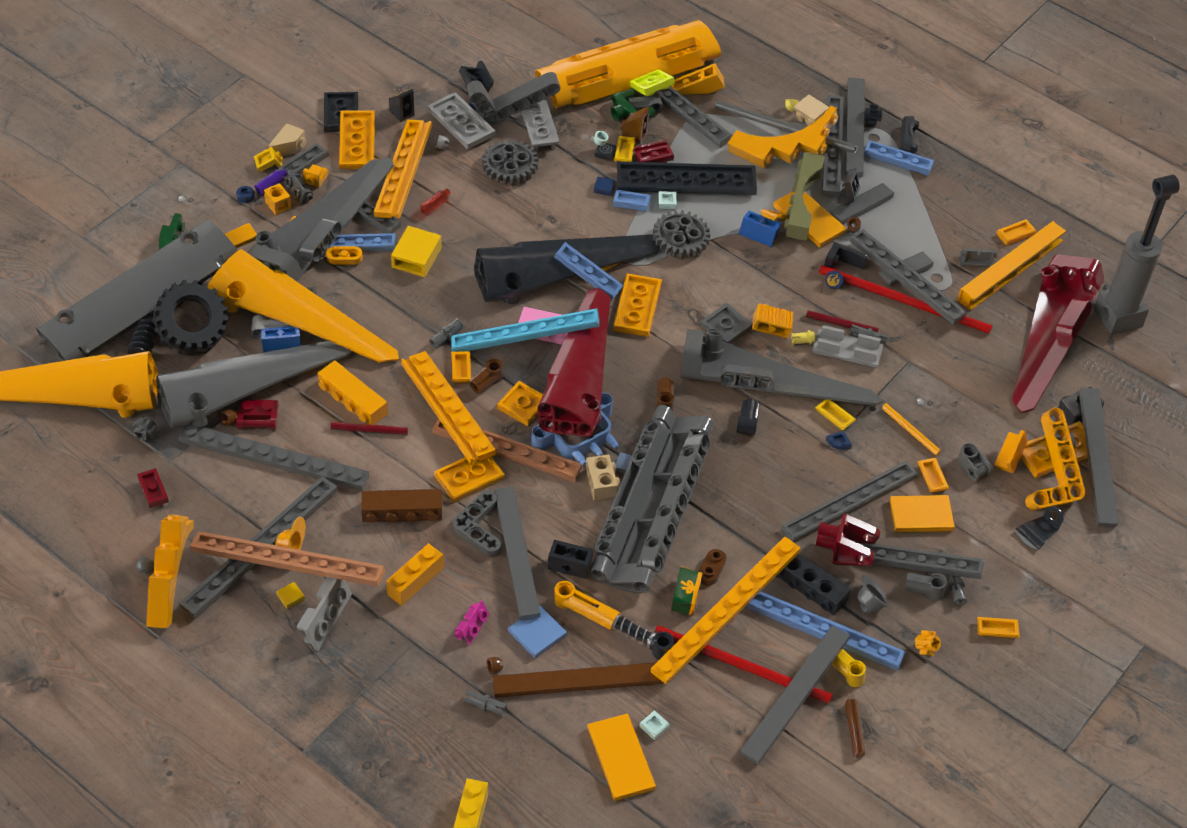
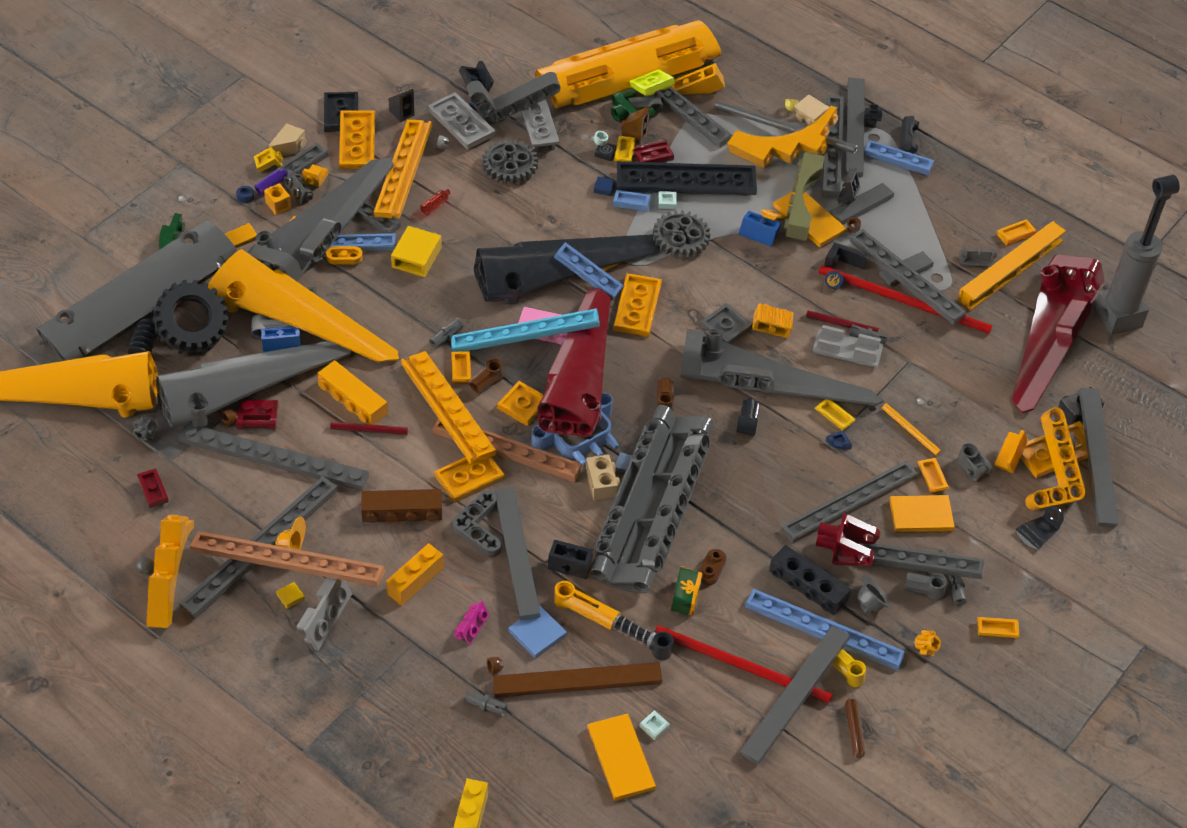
light orange plate [651,537,801,685] -> none
light yellow pin [791,330,815,345] -> none

